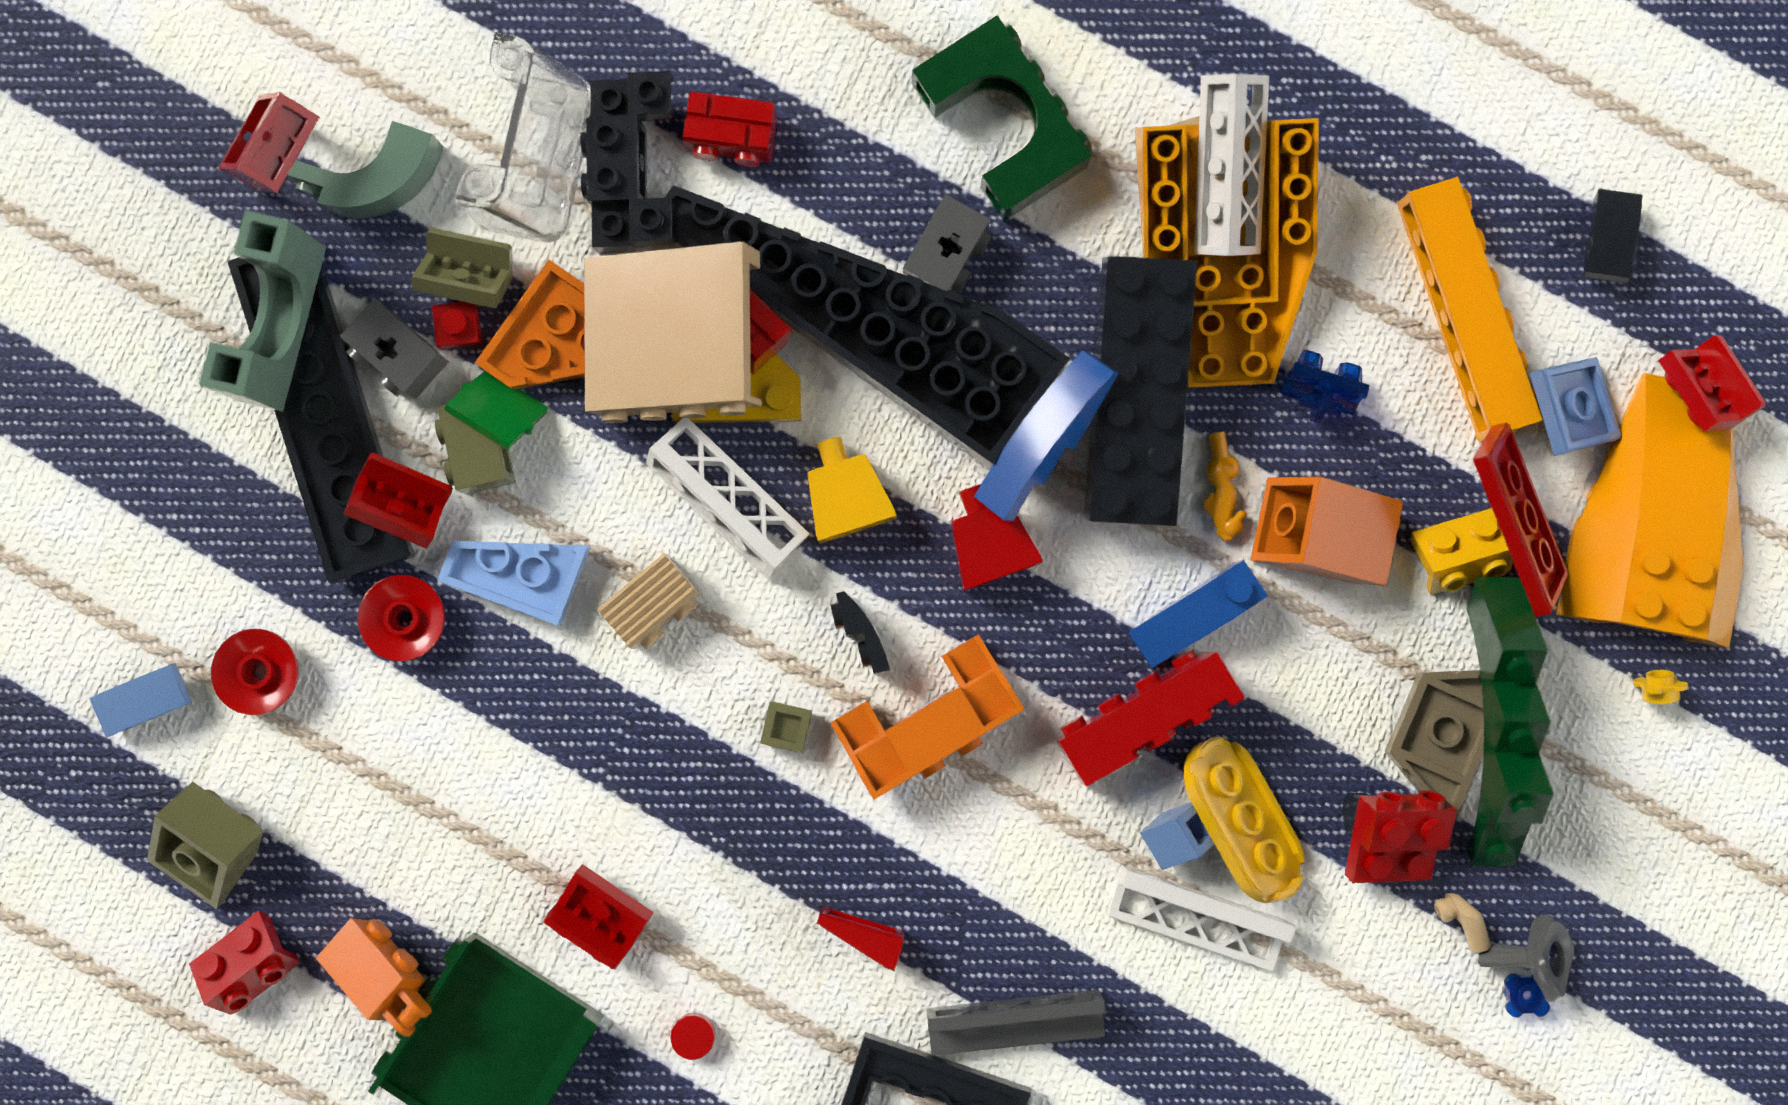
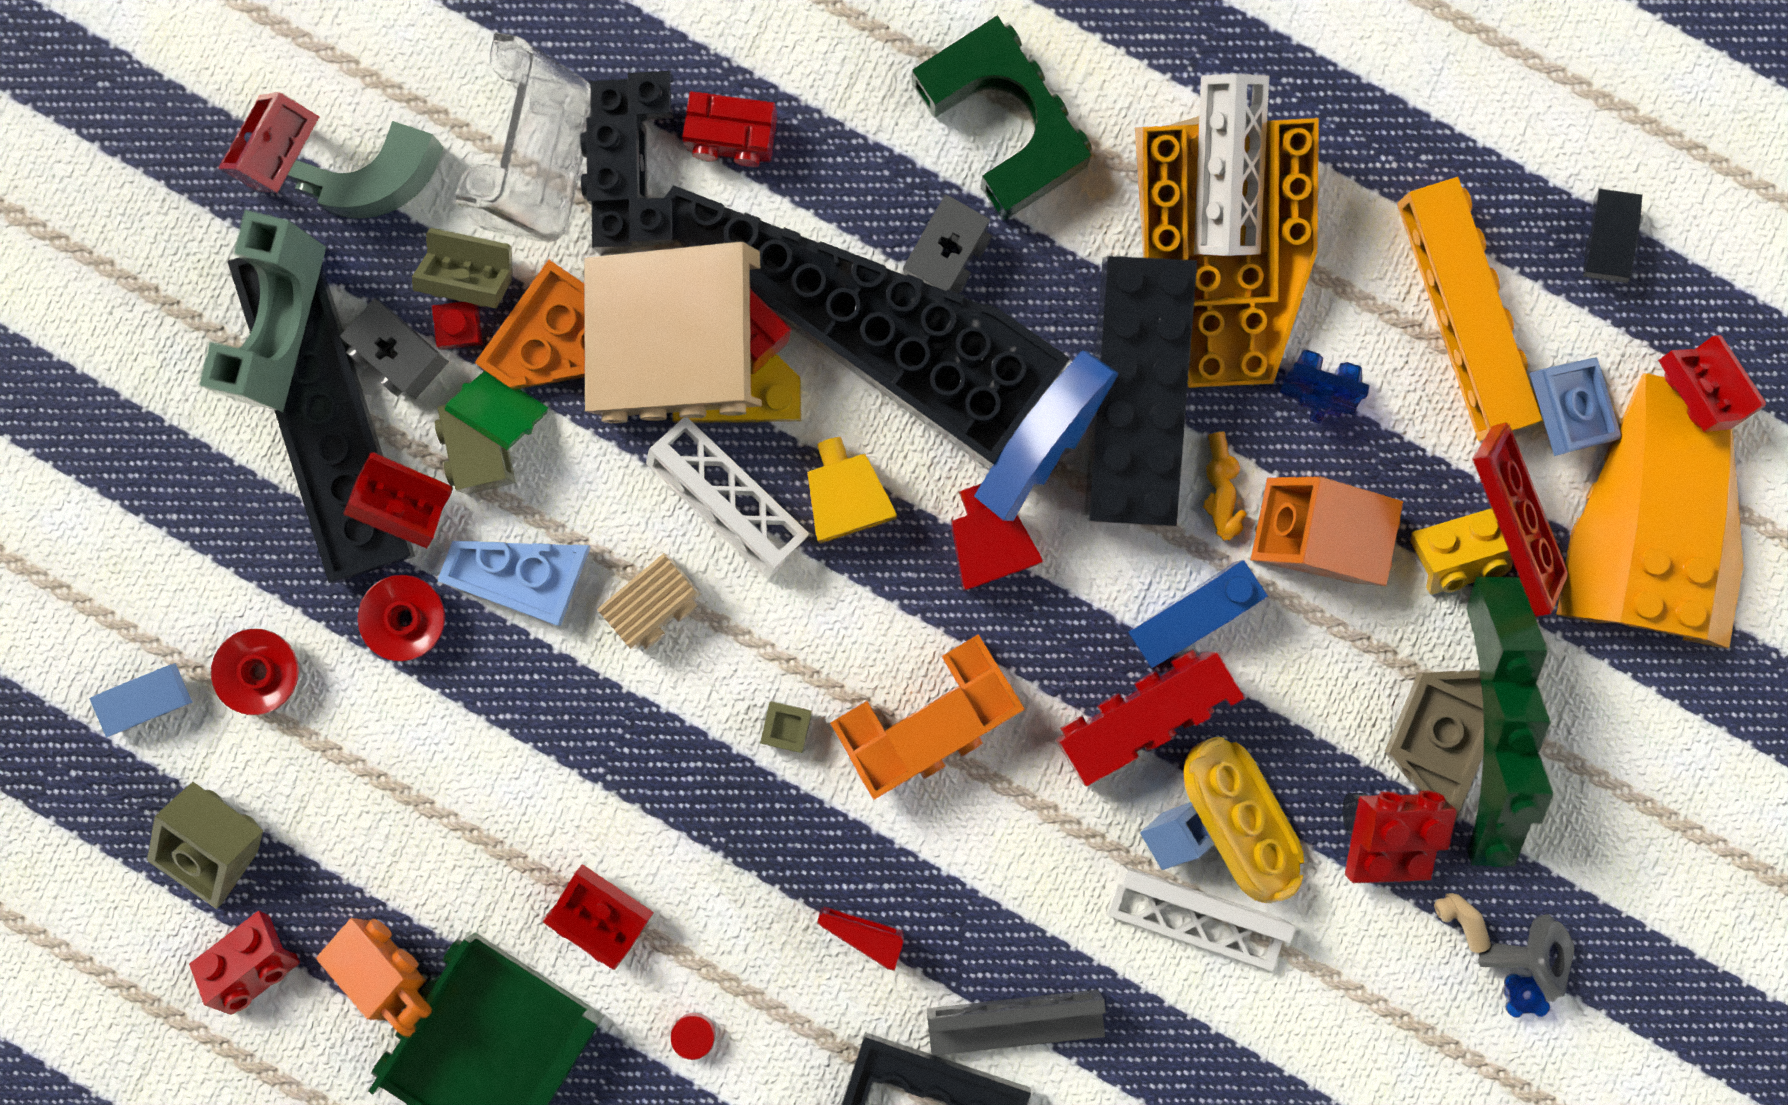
black slope [830,591,891,674] -> none
yellow plate [1633,670,1688,704] -> none

